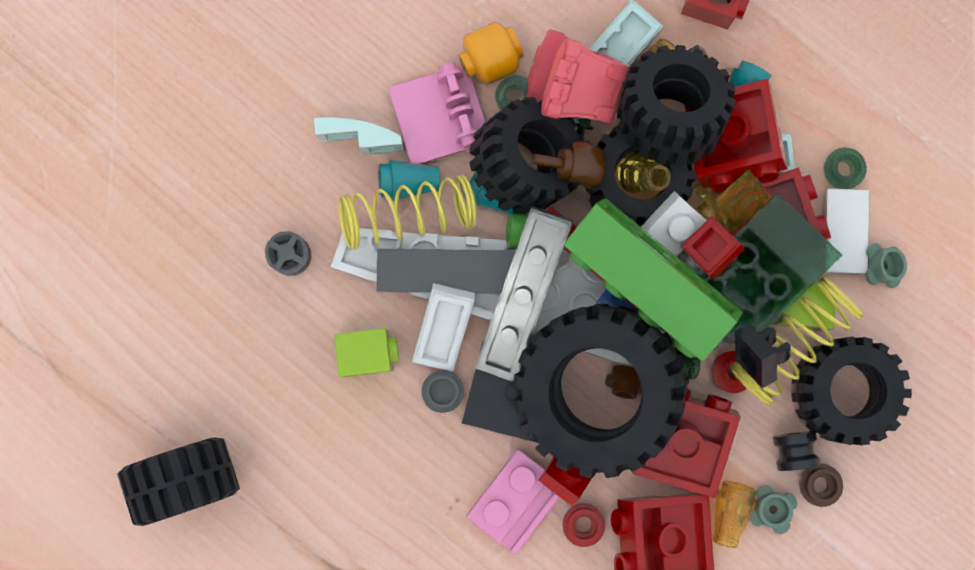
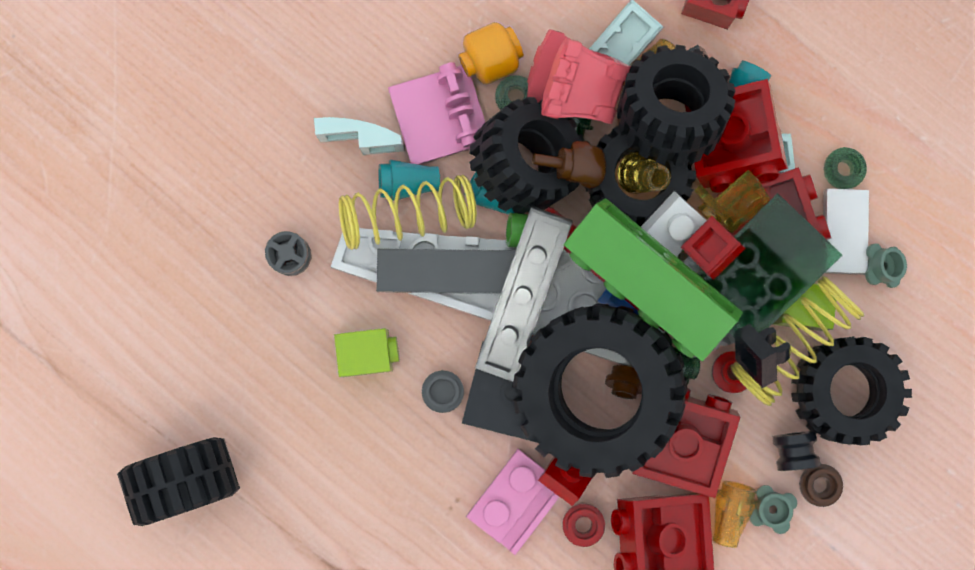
white tile [412,283,475,372] -> none

